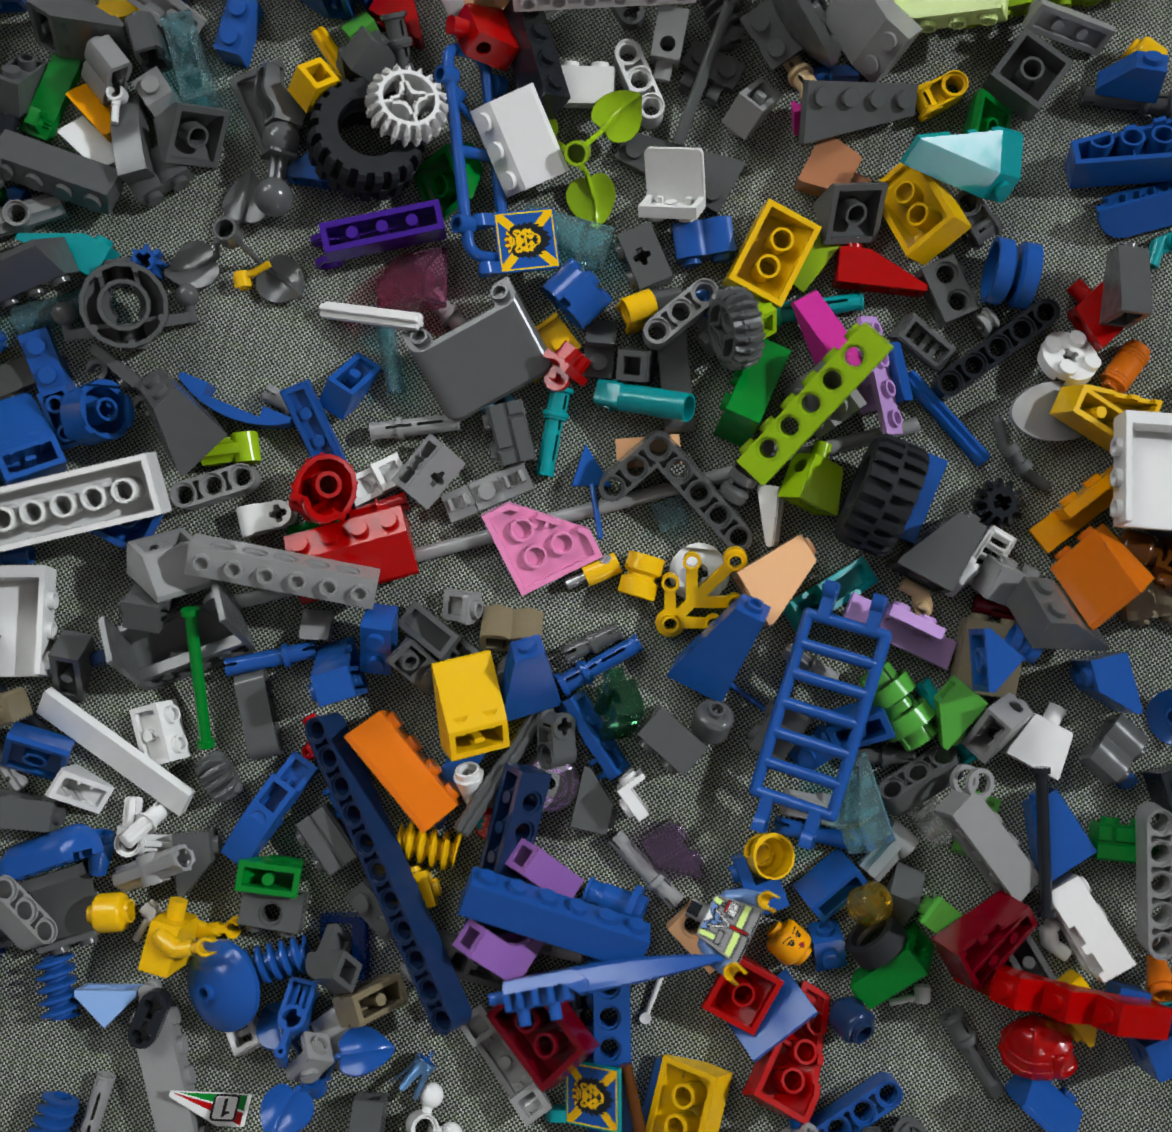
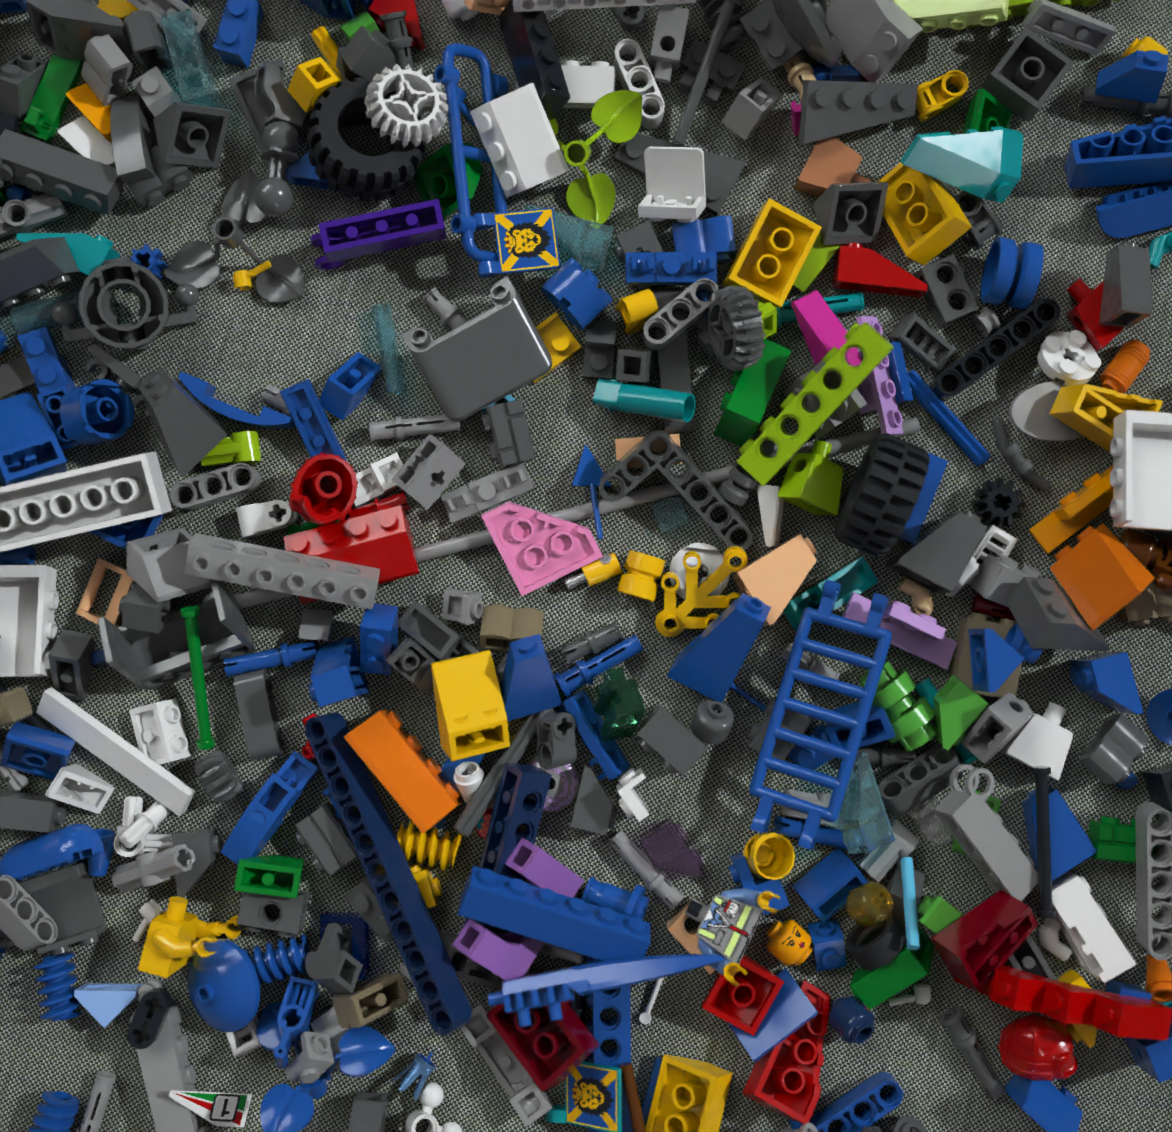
yellow head [86,891,136,934] -> none
white hand [105,86,129,126] -> none
white axle [319,301,424,331] -> none
clear pink slope [377,246,447,312] -> none
red torso [445,3,521,72] -> none
teal pin [535,387,574,478] -> none
red hips [543,340,592,392] -> none
none -> light nougat tile [76,558,134,627]
none -> blue plate [625,252,717,285]
none -> medium azure bar [900,857,920,950]

